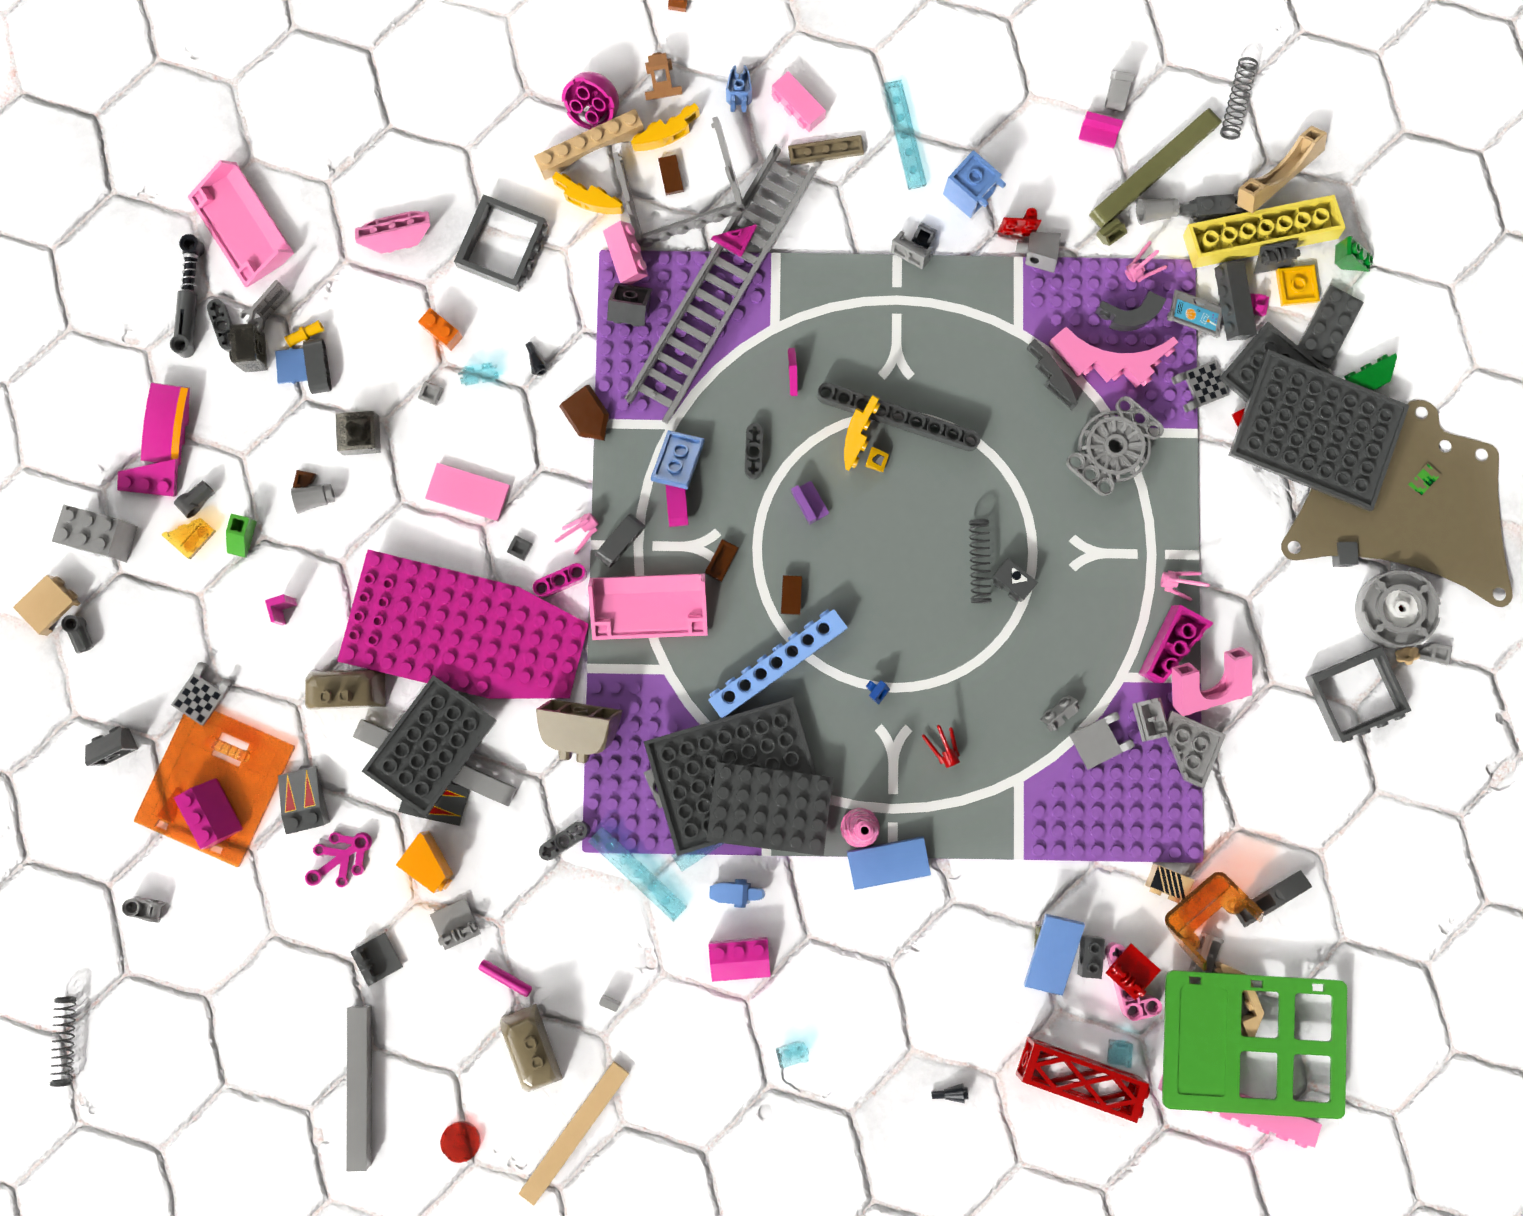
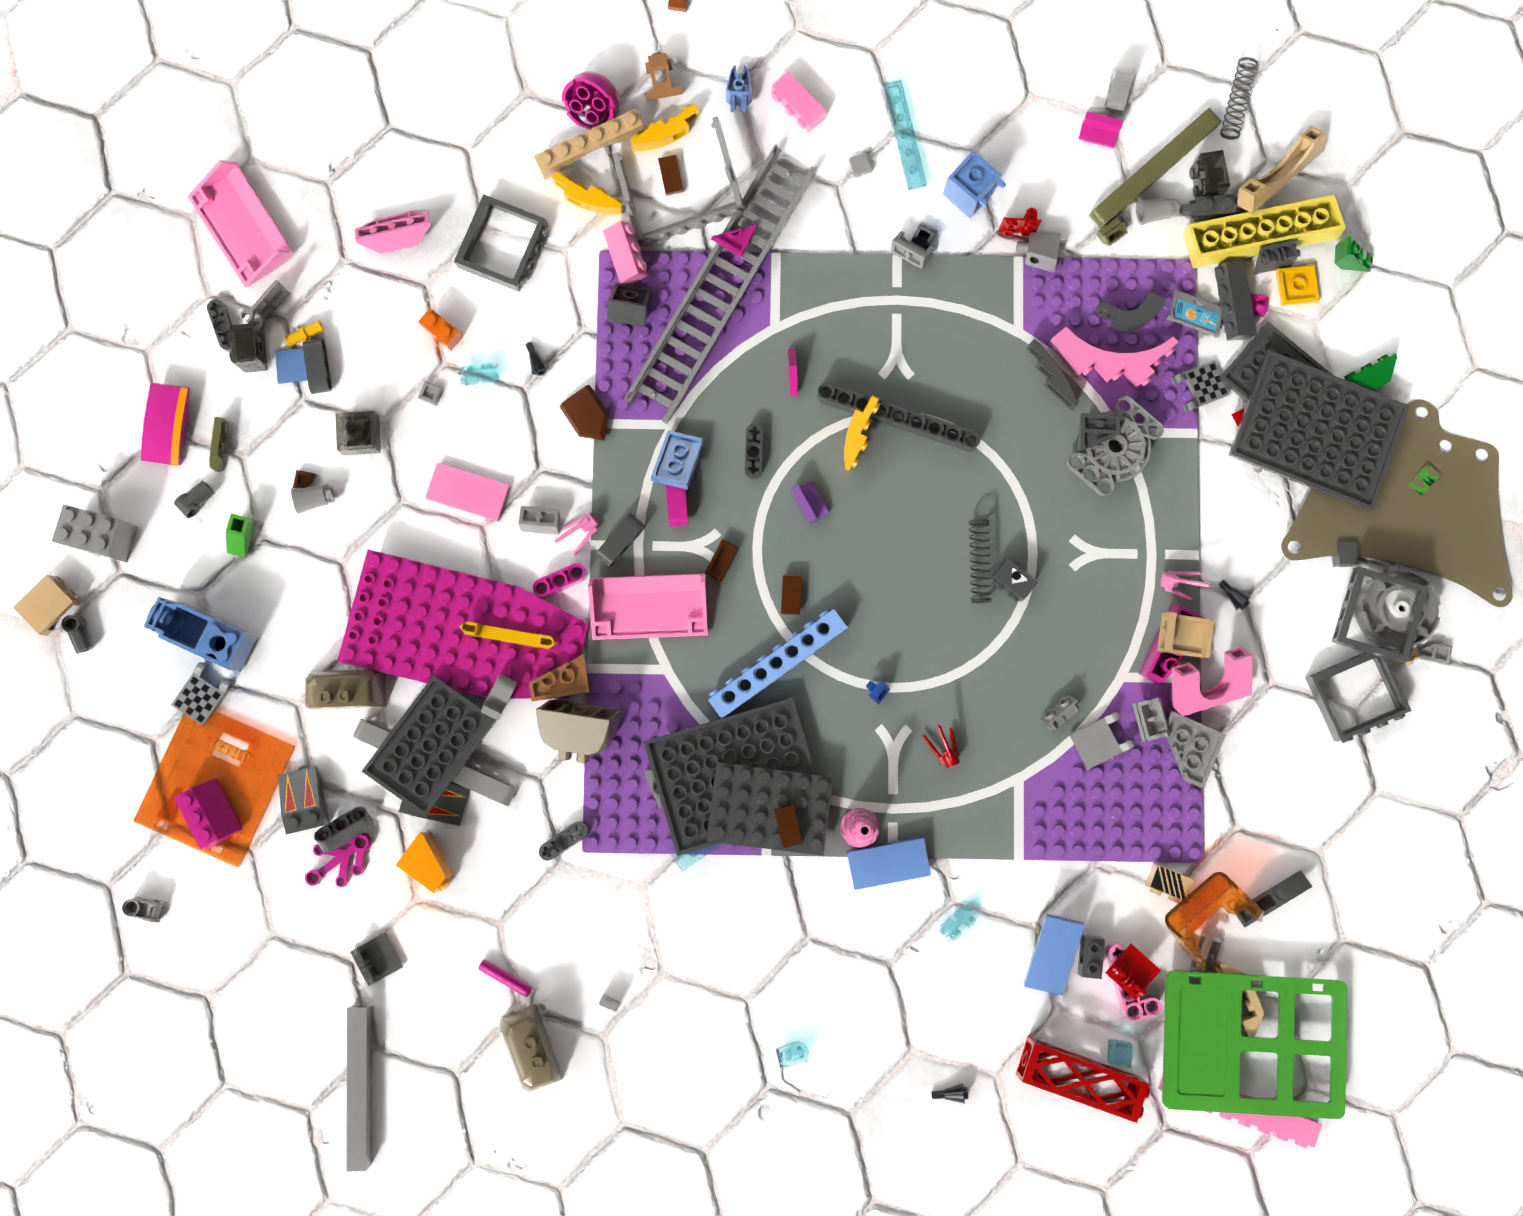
dark grey piece [49,996,77,1087] -> none
dark grey slope [85,726,138,766] -> none
dark pink wing [117,459,178,497] -> none
clear yellow wing [161,518,216,560] -> none
piece [170,234,205,358] -> none
dark pink panel [265,594,297,626] -> none
light grey hinge [429,898,481,950] -> none
clear red tile [440,1121,481,1163] -> none
dark grey tile [507,535,533,561] -> none
tan tile [518,1061,629,1206] -> none
clear light blue tile [588,827,687,922] -> none
dark pink slope [708,937,771,982] -> none
medium blue hinge [709,879,765,908] -> none
dark tan tile [788,135,864,166] -> none
yellow slope [865,447,889,472] -> none
bright pink plant [1125,241,1167,283] -> none
dark grey plate [1297,285,1364,368] -> none
none -> medium blue piece [144,597,258,672]
none -> olive hinge [209,417,229,472]
none -> dark grey beam [314,806,373,853]
none -> yellow piece [459,621,556,649]
none -> light grey tile [481,674,517,720]
none -> light grey hinge [518,506,560,535]
none -> medium nougat wing [529,654,590,702]
none -> reddish brown tile [774,805,803,848]
none -> light grey tile [848,153,872,178]
none -> clear light blue hinge [939,904,978,942]
none -> dark grey wing [1079,413,1120,451]
none -> tan panel [1157,612,1216,658]
none -> clear smoke brick [1189,150,1230,197]
none -> black cone [1218,579,1251,611]
none -> dark grey window [1331,566,1429,663]

